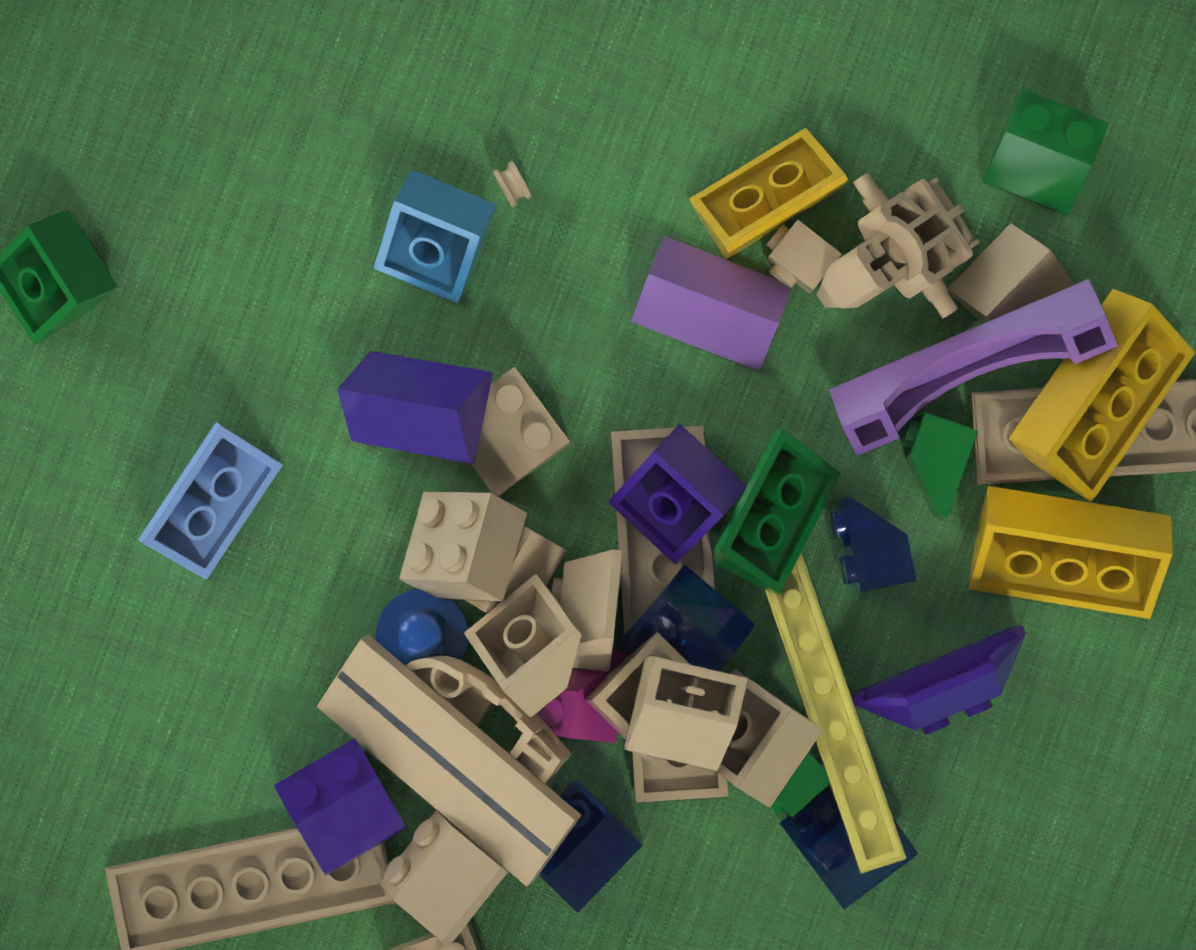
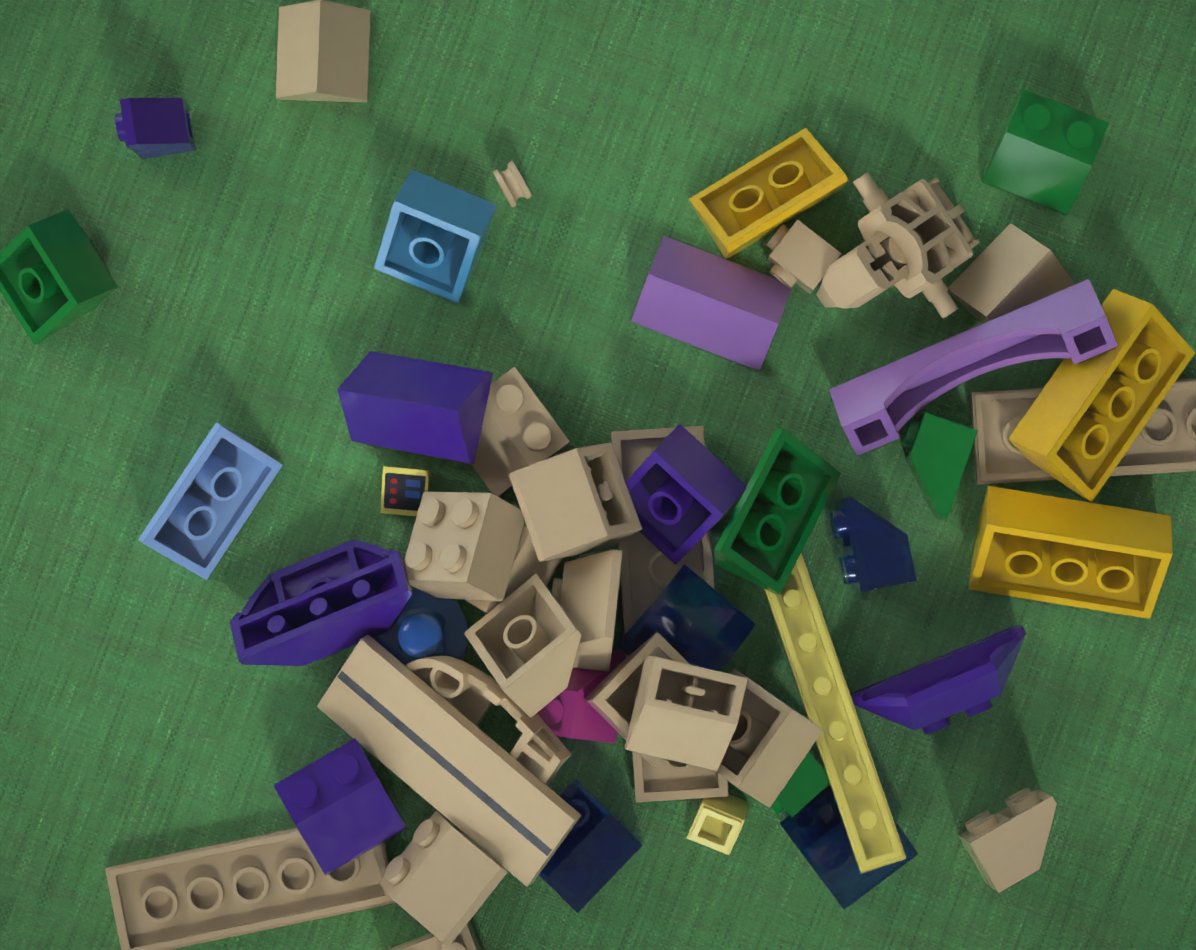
none -> dark purple slope [115,98,196,159]
none -> dark purple wedge [230,539,412,666]
none -> tan slope [276,0,371,103]
none -> slope [380,466,431,517]
none -> tan slope [509,442,642,562]
none -> light yellow slope [687,794,749,855]
none -> tan slope [958,787,1057,893]

